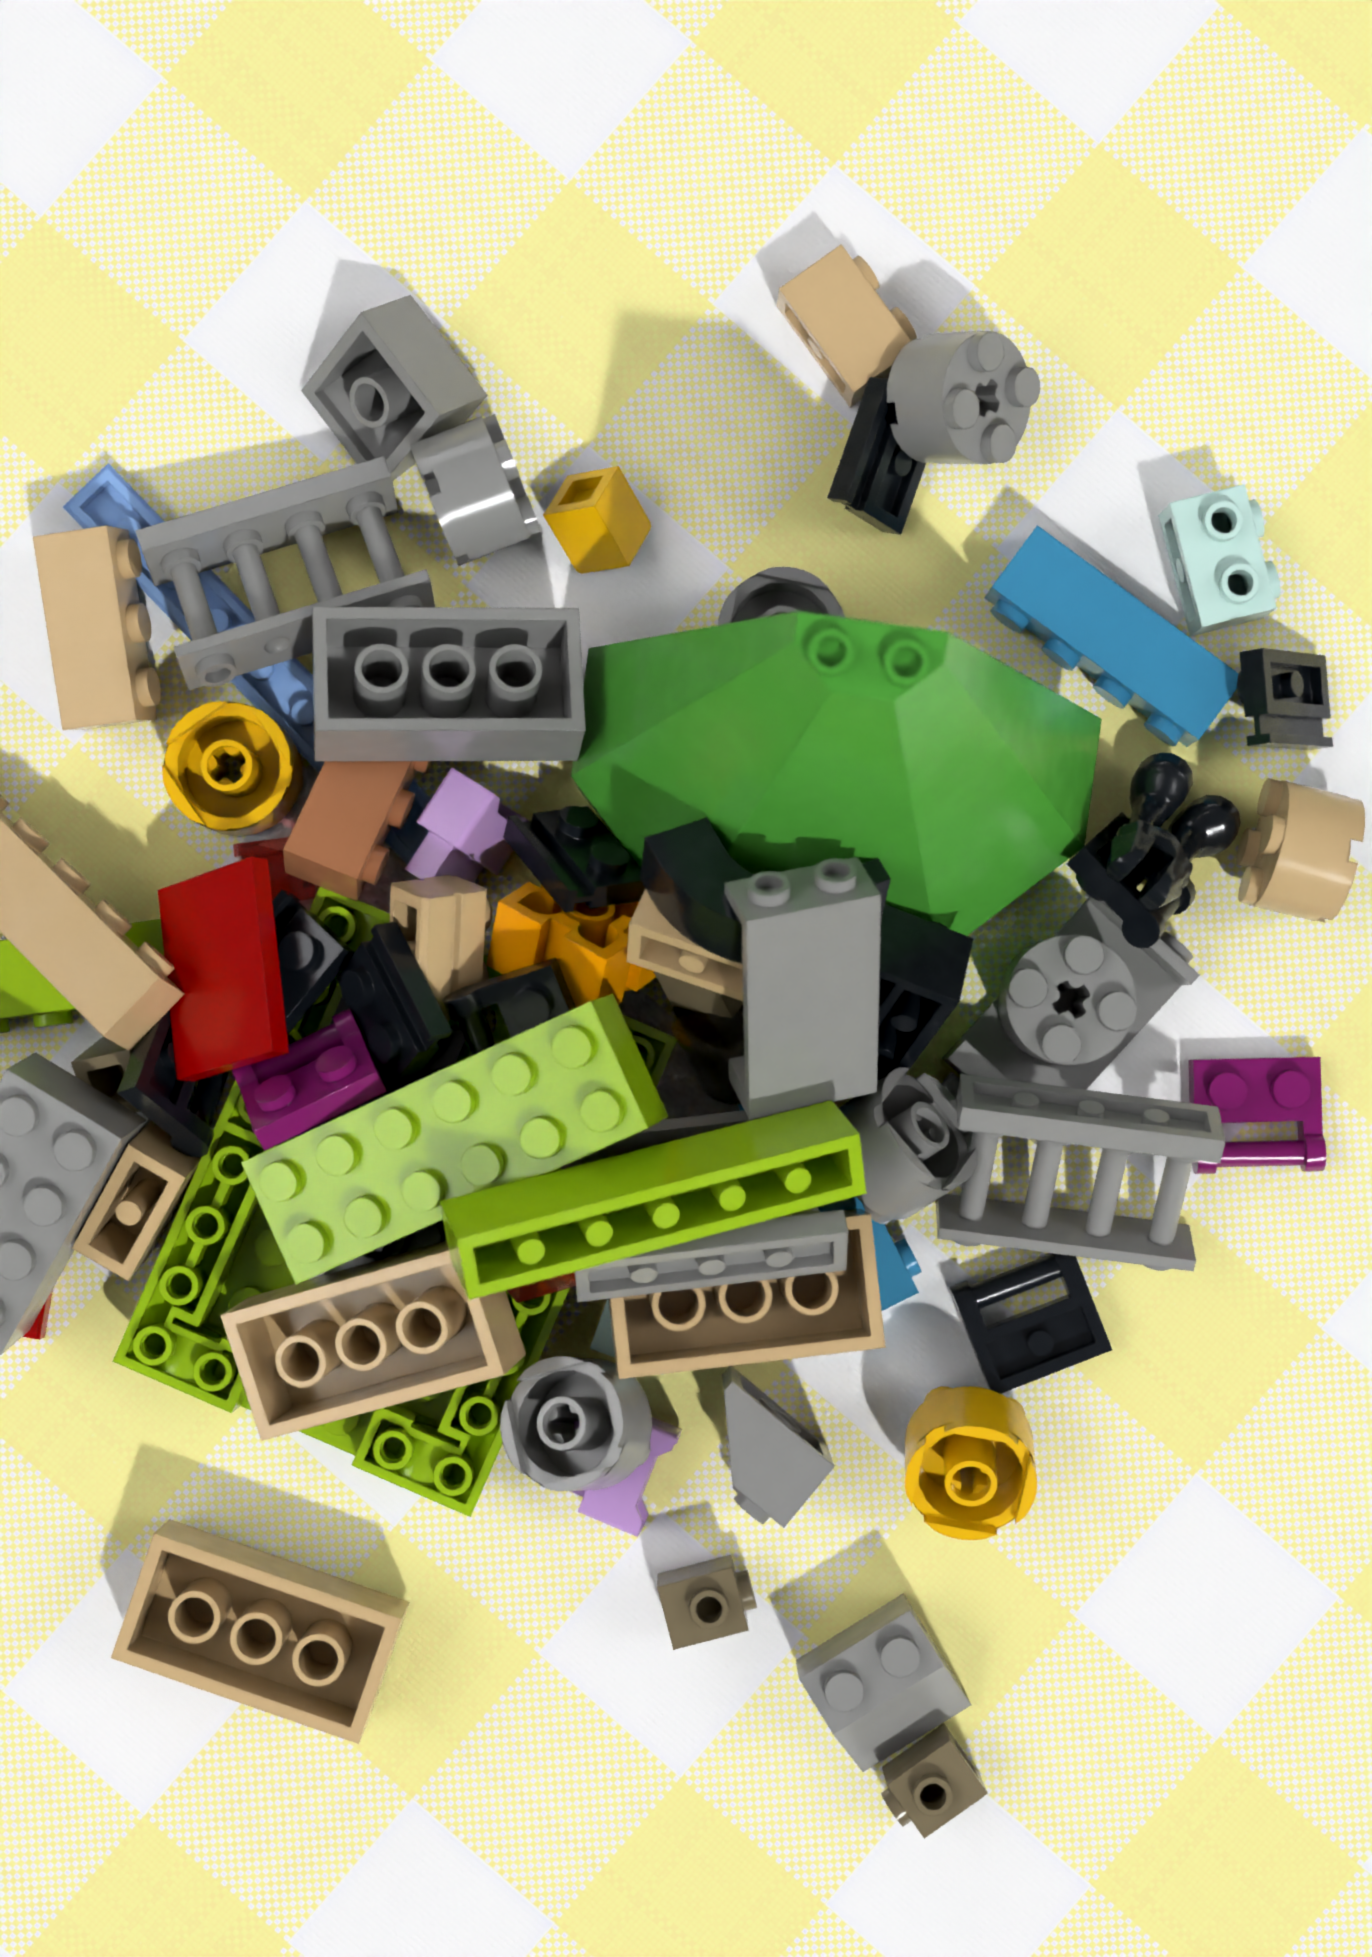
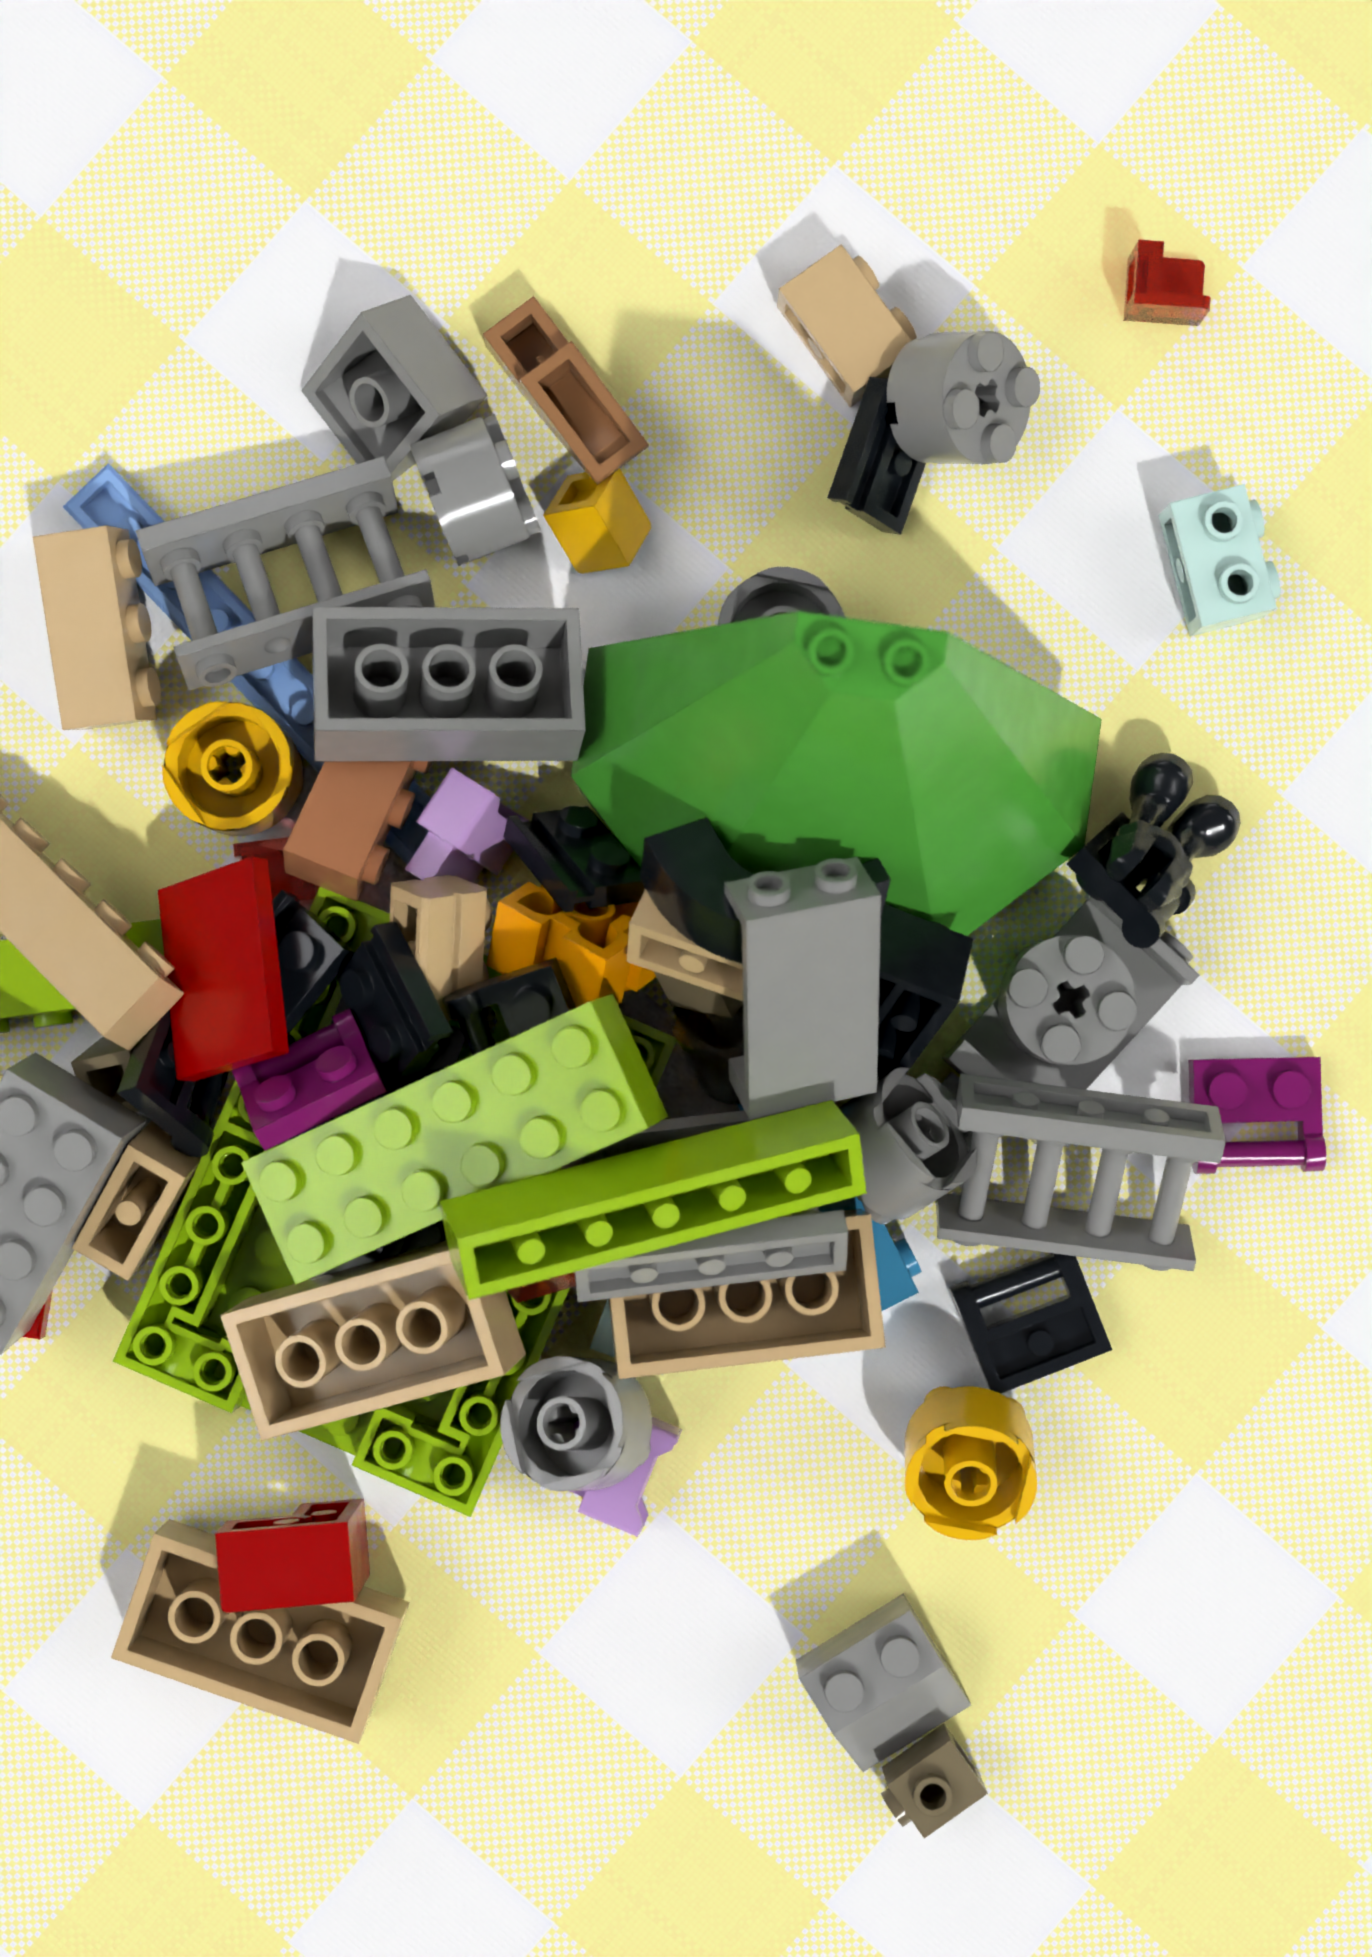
dark tan brick [657,1555,757,1650] -> none
light grey slope [722,1366,835,1528] -> none
dark azure brick [984,525,1239,747] -> none
tan brick [1236,778,1365,923] -> none
black plate [1237,648,1333,750] -> none
none -> red panel [215,1498,370,1613]
none -> medium nougat slope [483,296,649,485]
none -> clear red panel [1123,239,1211,326]

